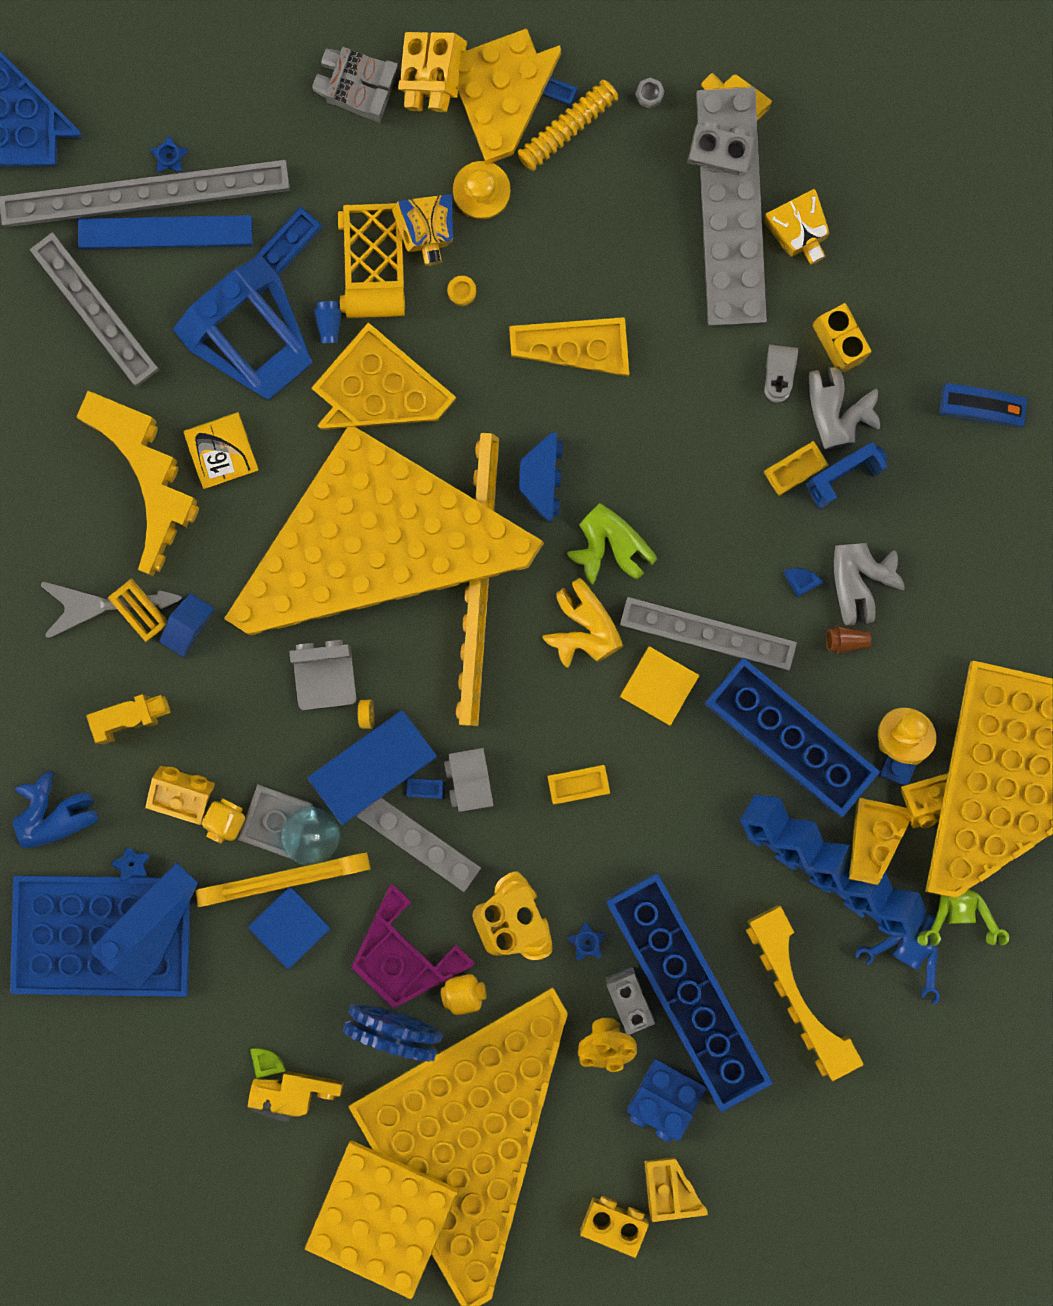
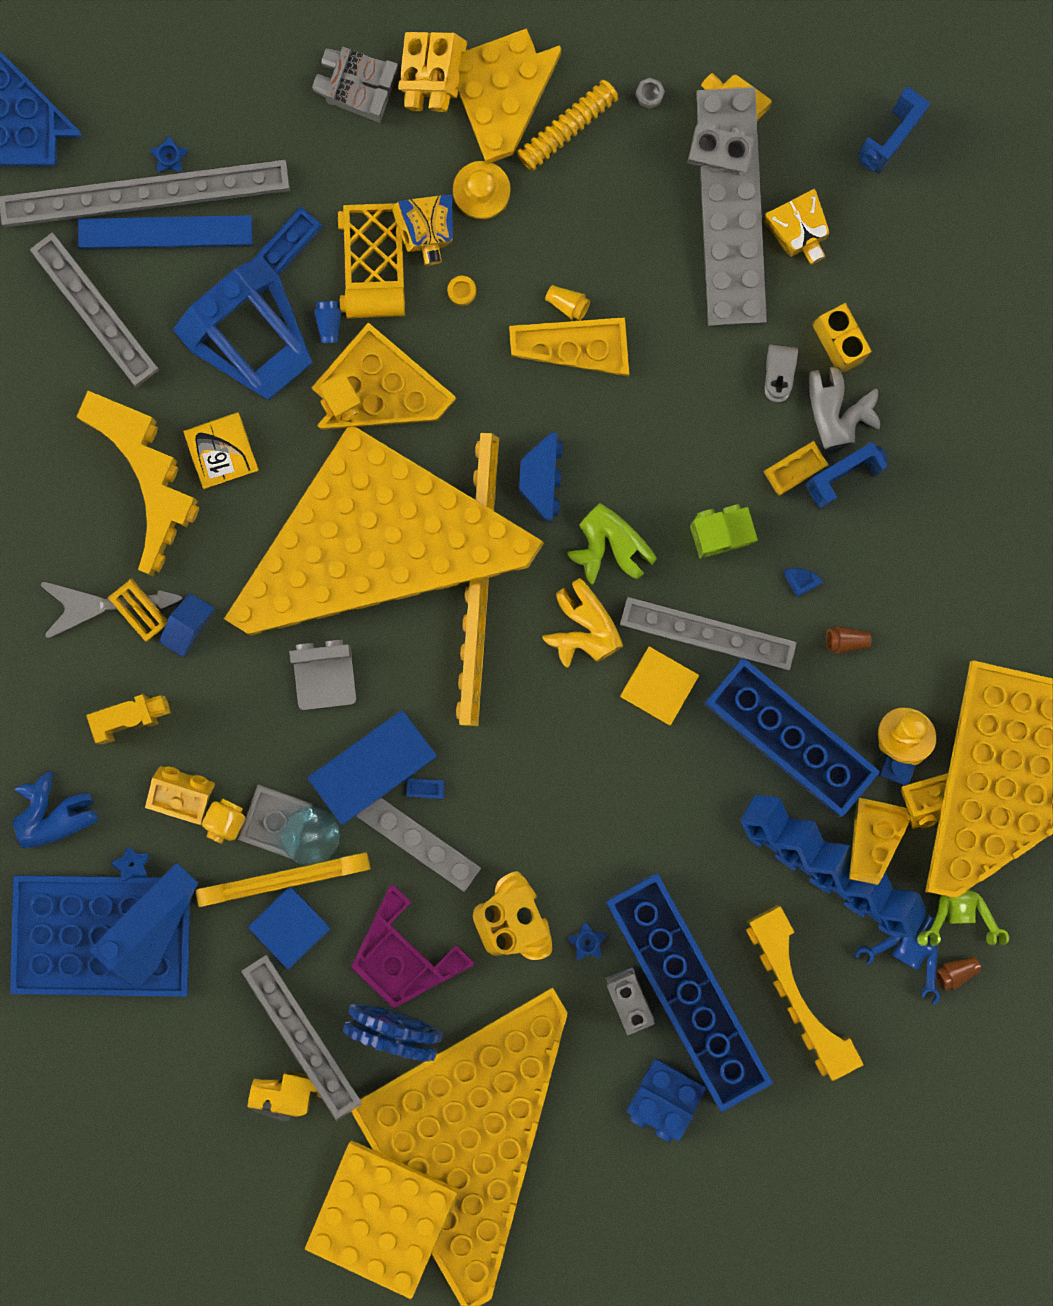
lime tile [250,1047,286,1078] -> none
yellow tile [358,700,374,729] -> none
yellow head [441,974,487,1015] -> none
light grey brick [444,748,494,812] -> none
blue piece [542,77,579,107] -> none
yellow tile [547,765,610,805] -> none
yellow plate [578,1017,637,1072] -> none
yellow brick [580,1196,649,1258] -> none
yellow wing [645,1157,708,1222] -> none
light grey piece [834,543,905,625] -> none
blue slope [939,383,1027,428] -> none
none -> light grey plate [241,955,362,1121]
none -> yellow brick [318,372,363,421]
none -> yellow cone [545,285,590,321]
none -> lime brick [690,504,758,559]
none -> blue panel [857,86,931,174]
none -> dark orange cone [936,956,981,991]

